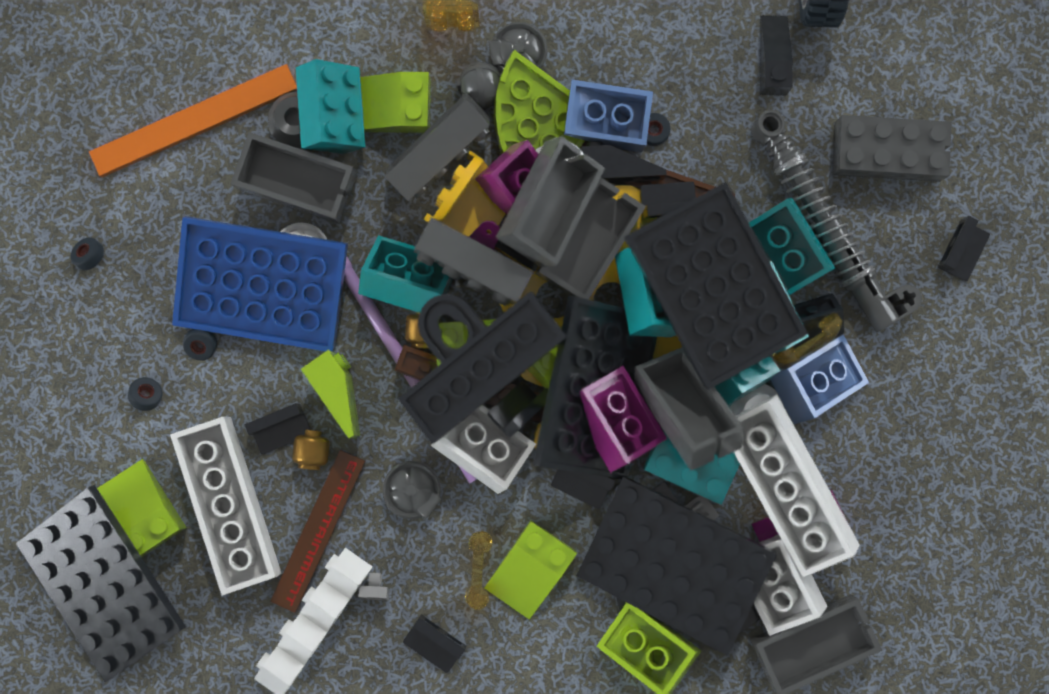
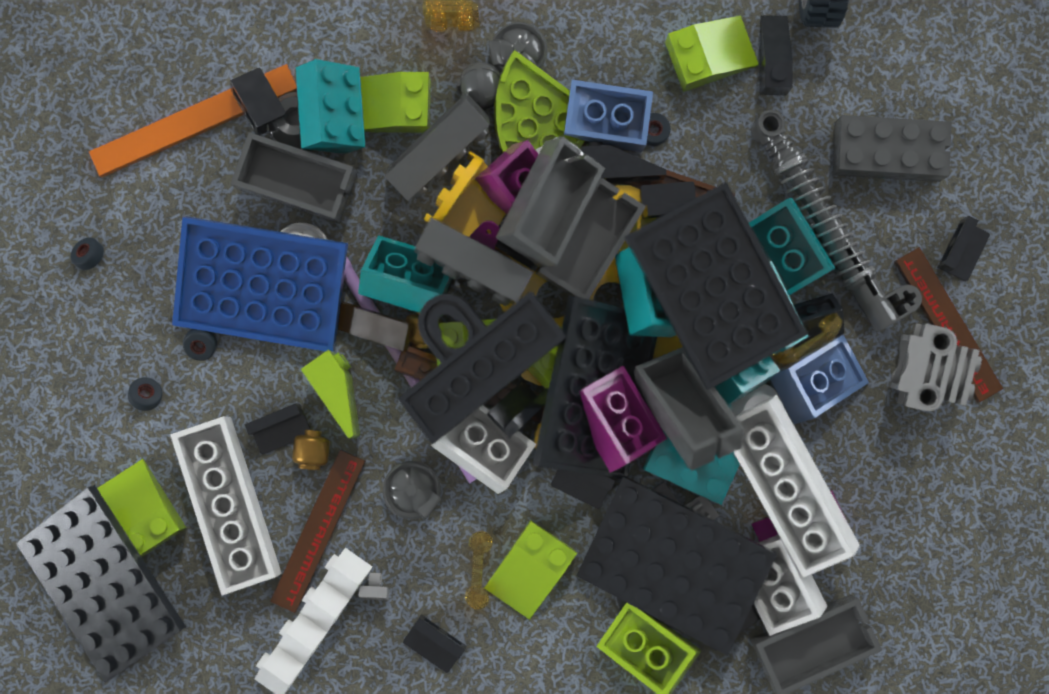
none -> black panel [230,68,286,136]
none -> dark brown tile [337,301,413,351]
none -> lime slope [665,15,759,92]
none -> light grey piece [889,323,982,411]
none -> reddish brown tile [894,247,1003,403]

